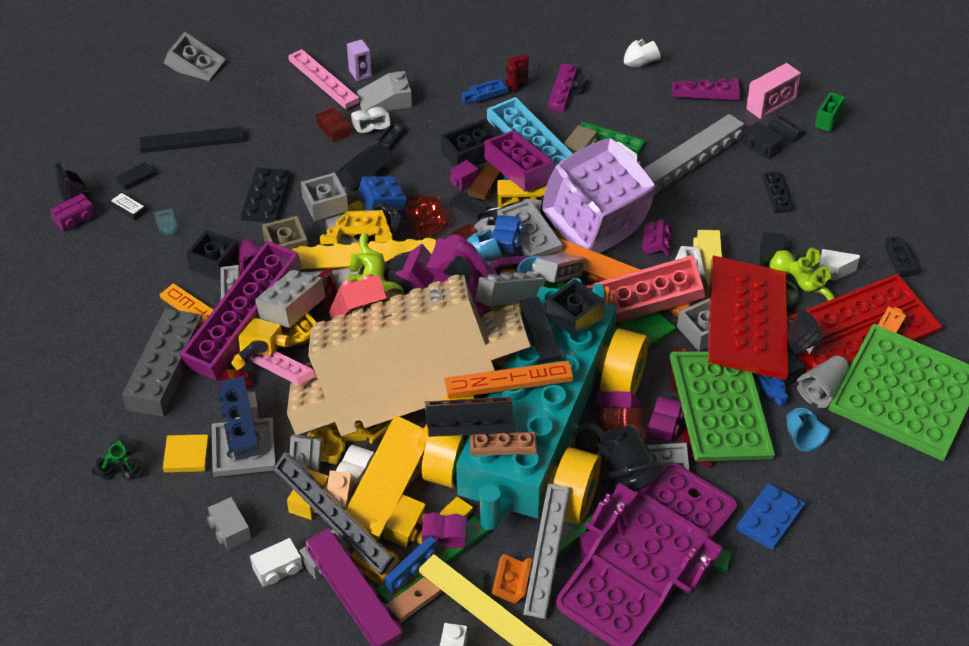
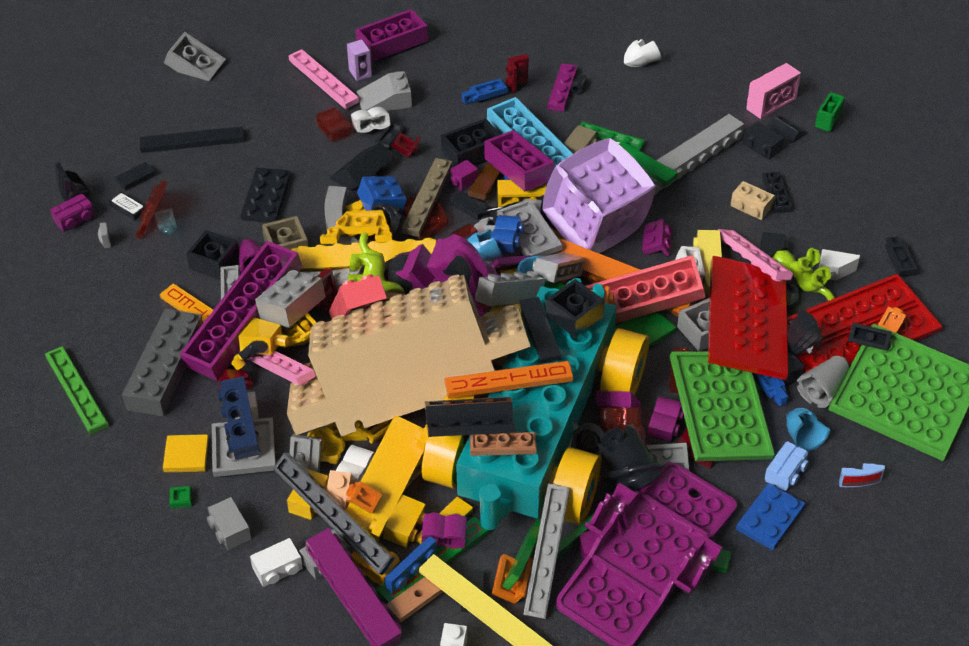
black plant [91,435,142,480] -> none
light grey brick [301,173,348,221] -> none
magenta wing [672,77,740,101] -> none
none -> bright green tile [45,346,109,435]
none -> light grey tile [98,222,111,249]
none -> clear red wing [134,180,168,240]
none -> green tile [170,486,192,509]
none -> orange bracket [345,481,382,513]
none -> magenta brick [355,9,428,62]
none -> dark red bracket [391,132,421,158]
none -> dark tan plate [402,158,452,237]
none -> green tile [503,518,541,590]
none -> green tile [619,142,678,186]
none -> bright pink plate [718,229,793,282]
none -> tan brick [731,181,774,220]
none -> light blue brick [765,441,809,491]
none -> slope [839,463,885,487]
none -> black slope [848,323,892,351]

